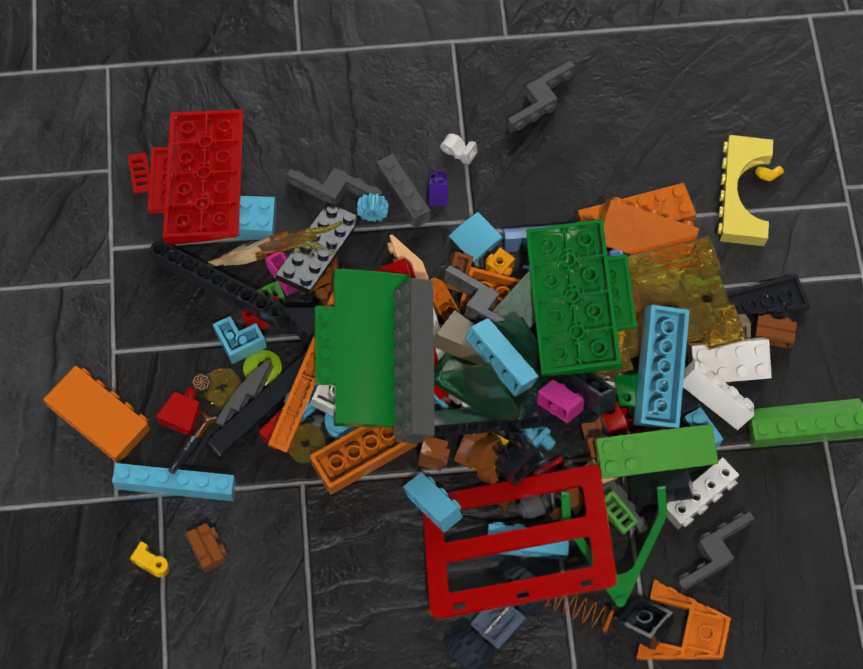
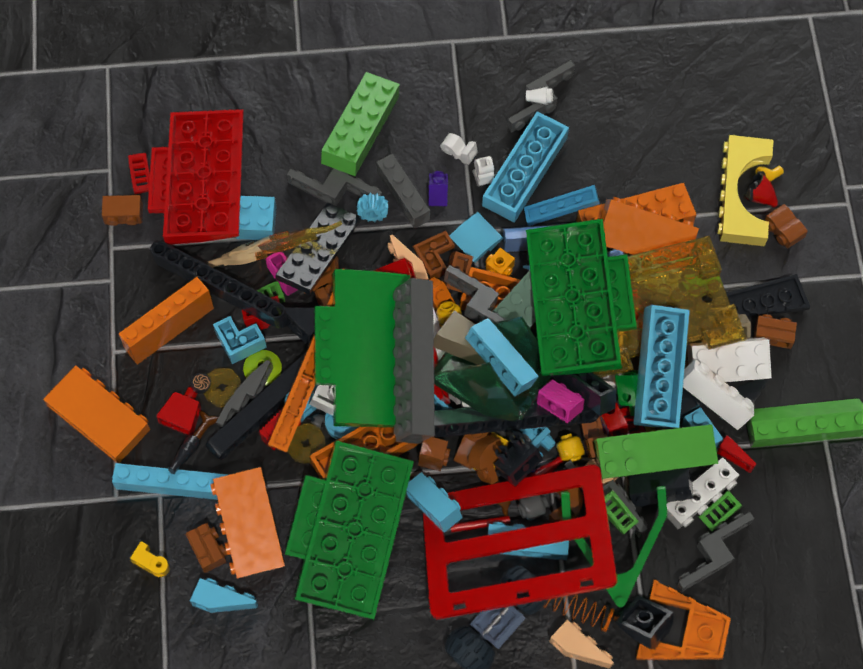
none -> dark orange brick [102,195,143,226]
none -> orange brick [118,277,214,365]
none -> medium azure slope [190,578,258,613]
none -> orange brick [210,467,285,578]
none -> green slope [285,441,414,619]
none -> bright green brick [321,72,400,176]
none -> dark orange brick [413,230,455,279]
none -> yellow head [436,301,462,328]
none -> red bar [450,516,510,533]
none -> white leg [473,156,494,186]
none -> medium azure brick [482,111,569,223]
none -> dark azure piece [524,185,600,226]
none -> white cone [526,87,553,105]
none -> light nougat slope [549,620,614,669]
none -> yellow head [556,433,585,463]
none -> bright green slope [699,490,742,532]
none -> red slope [717,435,756,473]
none -> red hat [743,171,778,208]
none -> dark orange brick [765,204,808,248]

